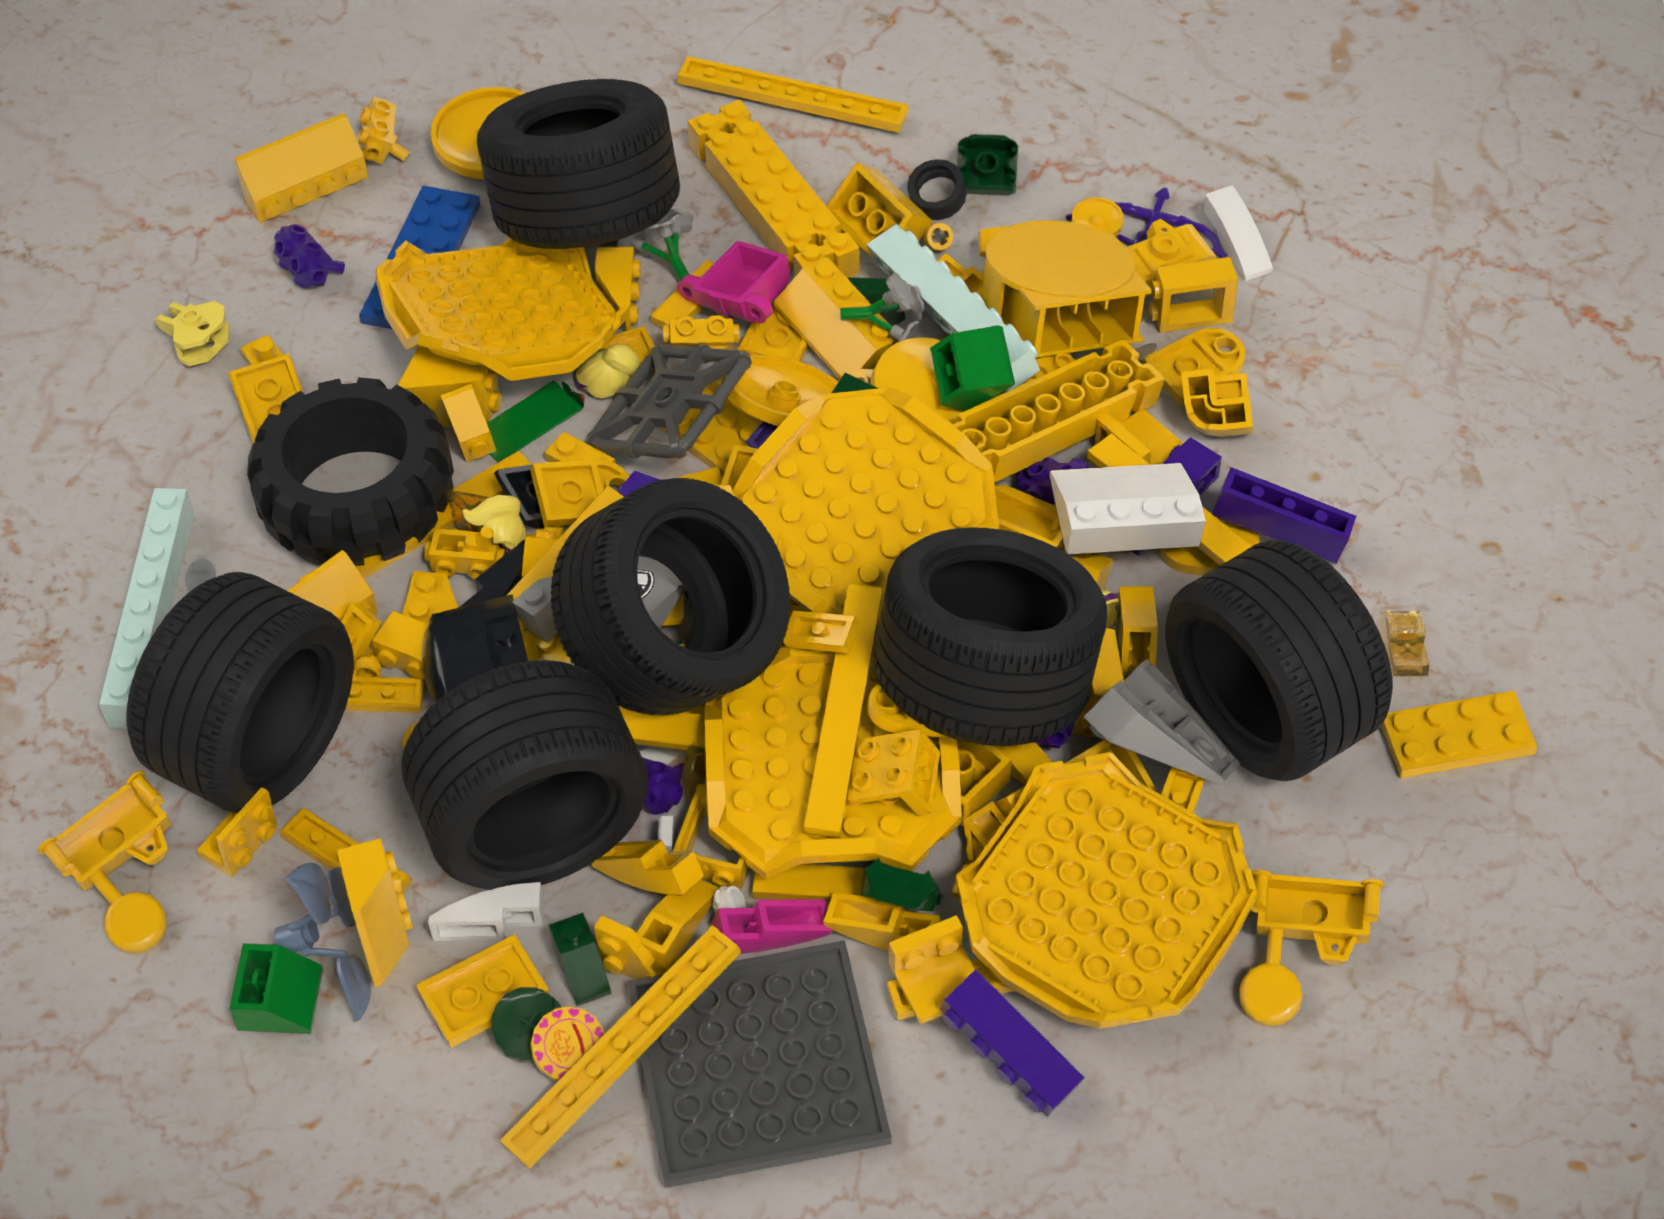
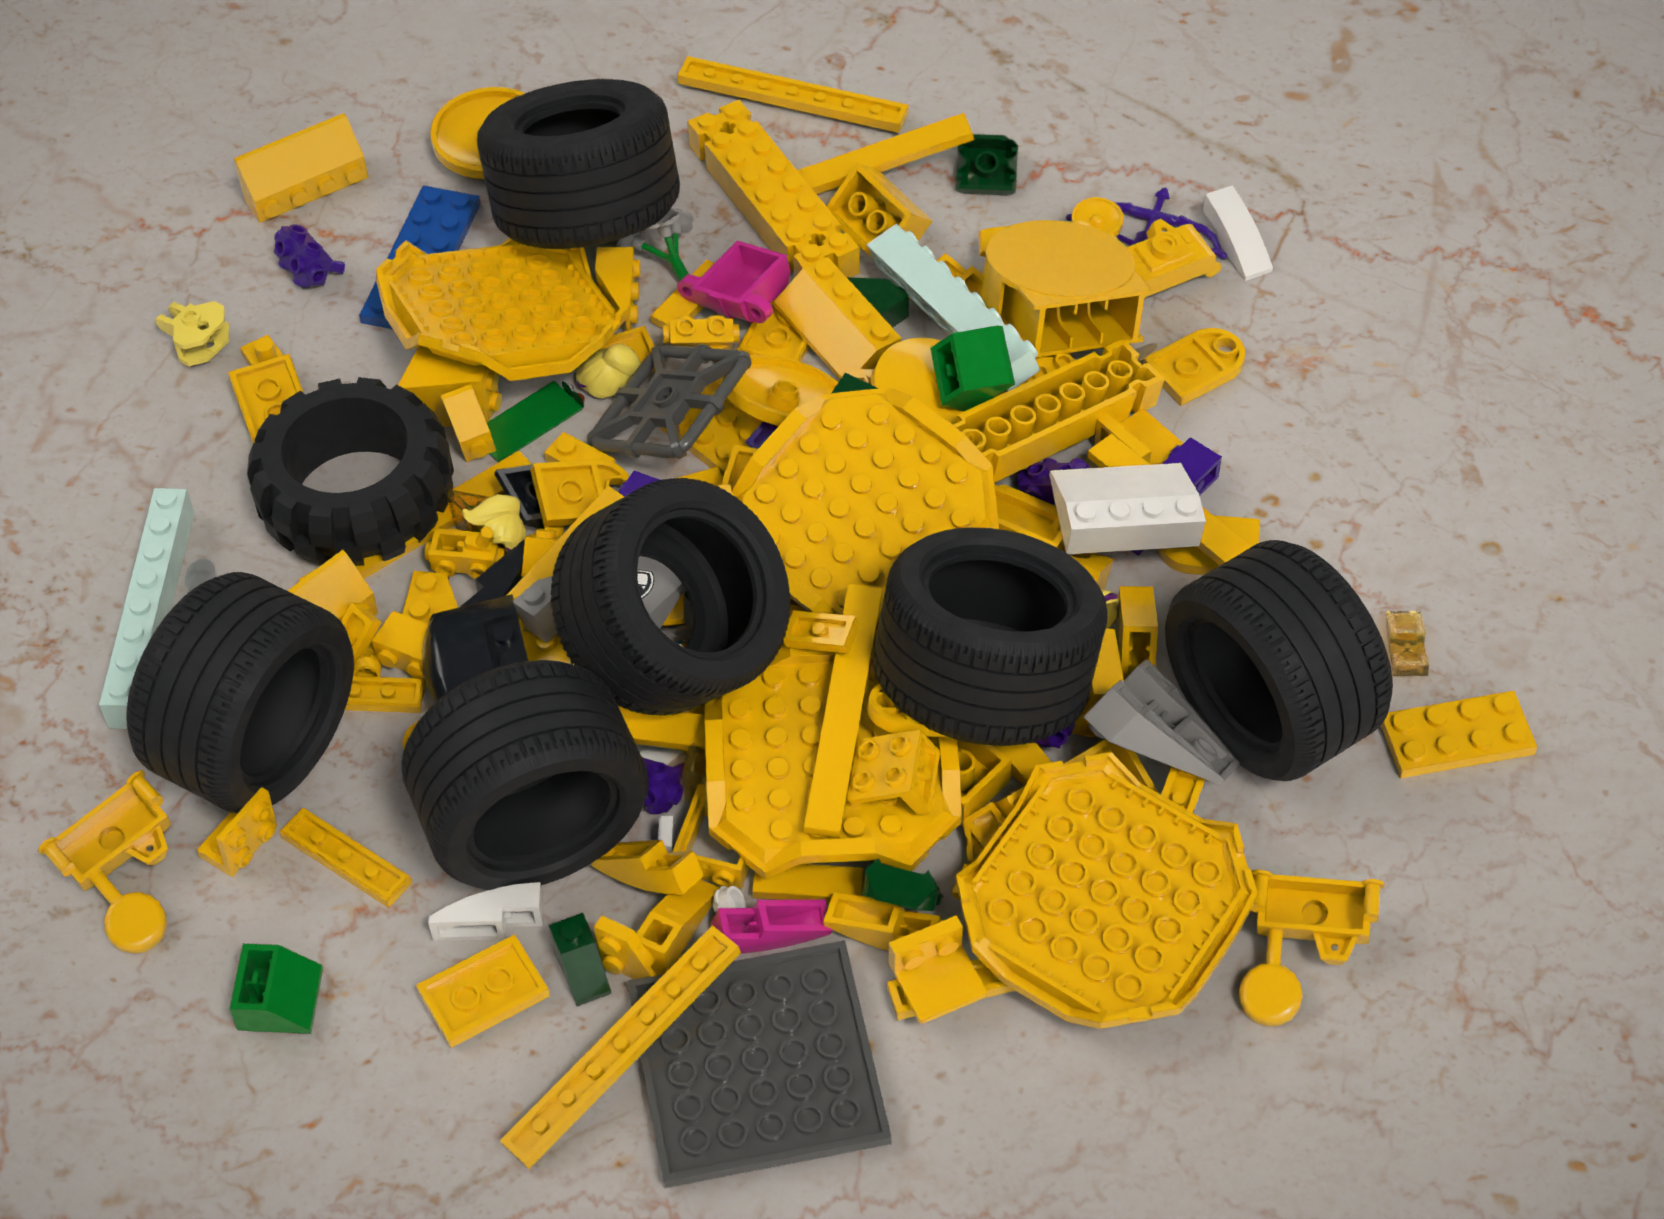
sand blue plant [274,863,371,1022] -> none
yellow slope [336,838,413,987] -> none
yellow brick [357,97,410,164] -> none
dark green tile [490,987,561,1063] -> none
yellow tile [530,1006,605,1081] -> none
light grey plant [840,273,925,342] -> none
black tyre [907,159,967,220] -> none
yellow bush [923,223,954,251] -> none
dark purple brick [940,969,1085,1117] -> none
yellow window [1148,257,1238,333] -> none
yellow brick [1181,368,1253,437] -> none
dark purple brick [1212,467,1356,564] -> none
none -> yellow tile [797,113,974,194]

